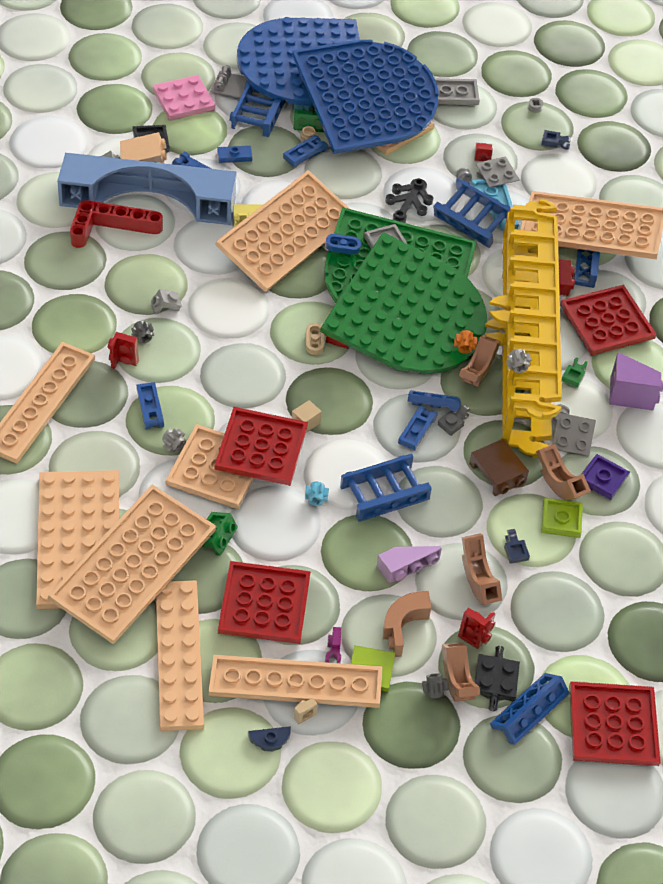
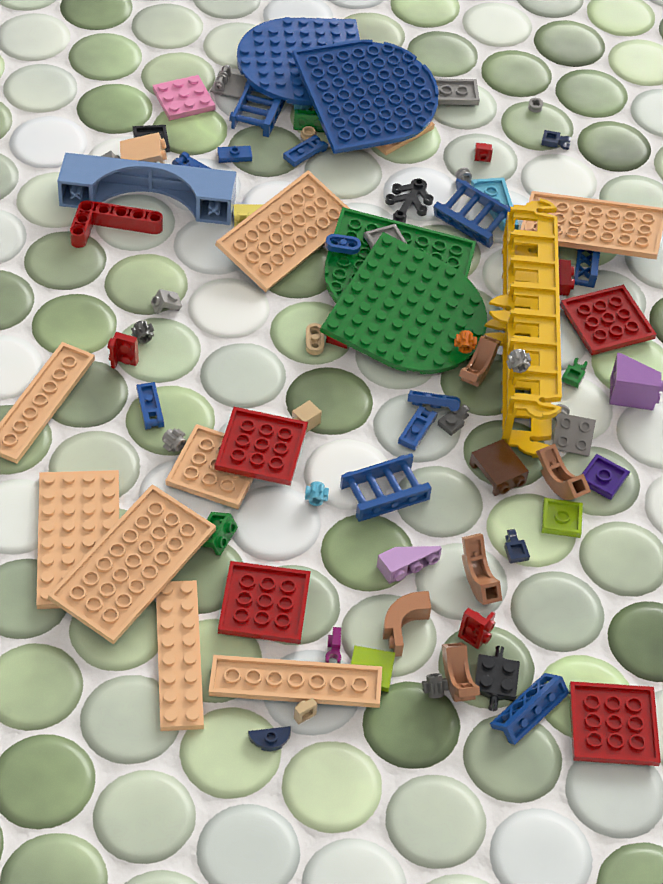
light grey hinge [476,156,520,188] -> none

